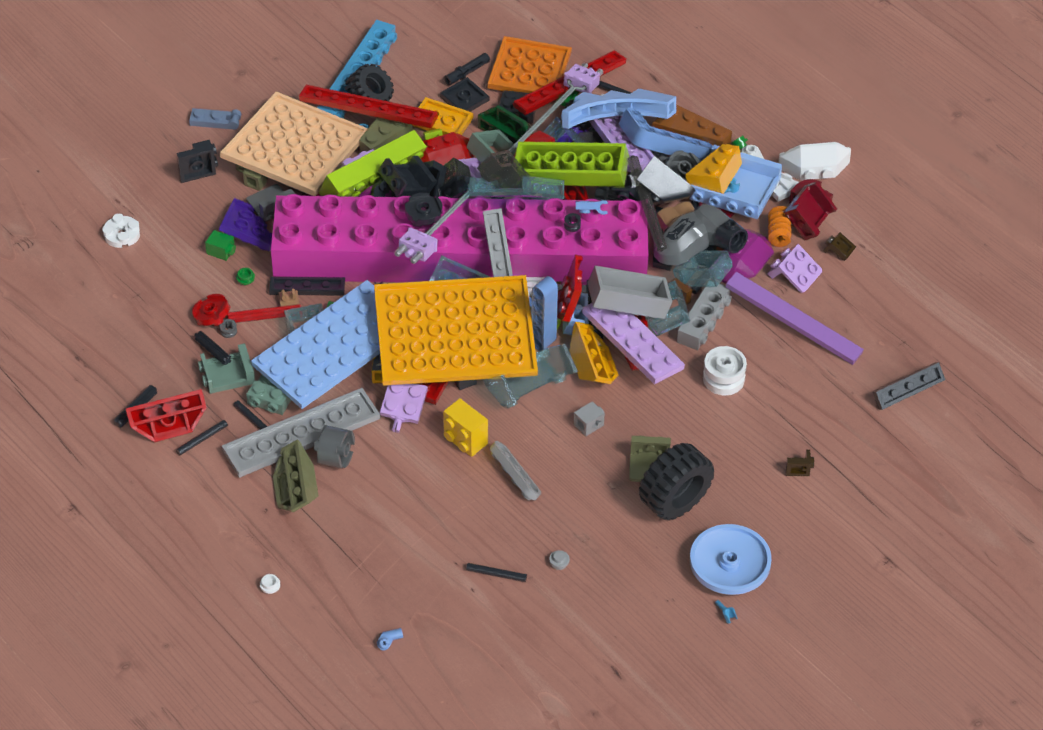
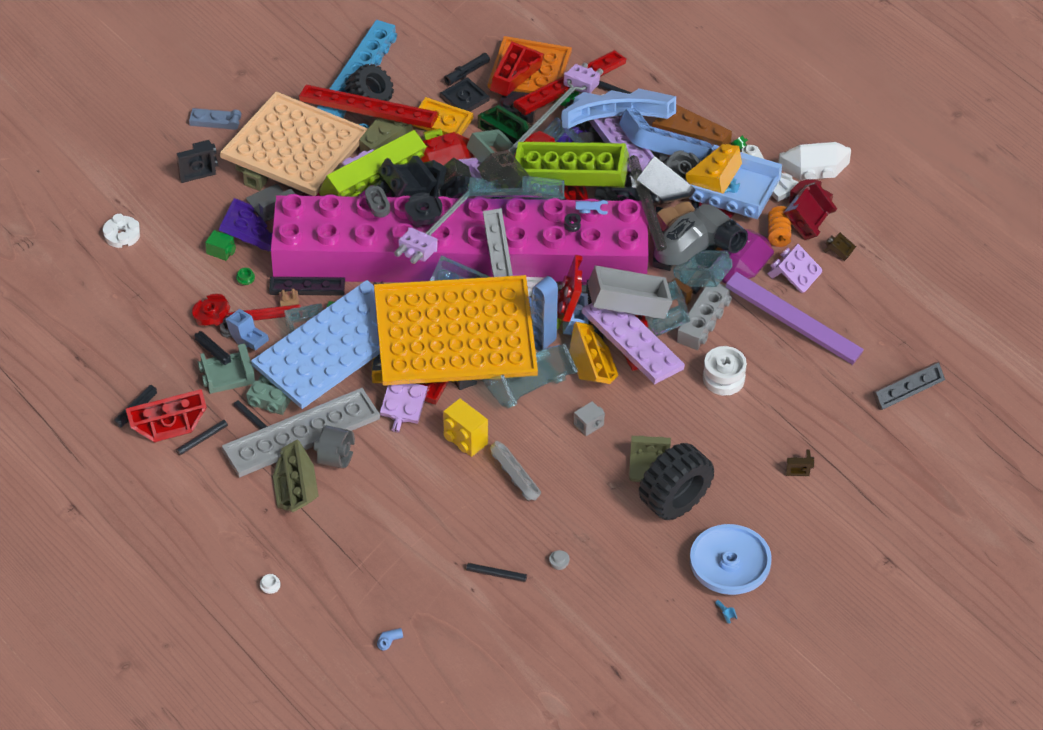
none -> medium blue brick [226,309,269,351]
none -> dark grey plate [365,186,390,217]
none -> red wedge [490,41,544,96]

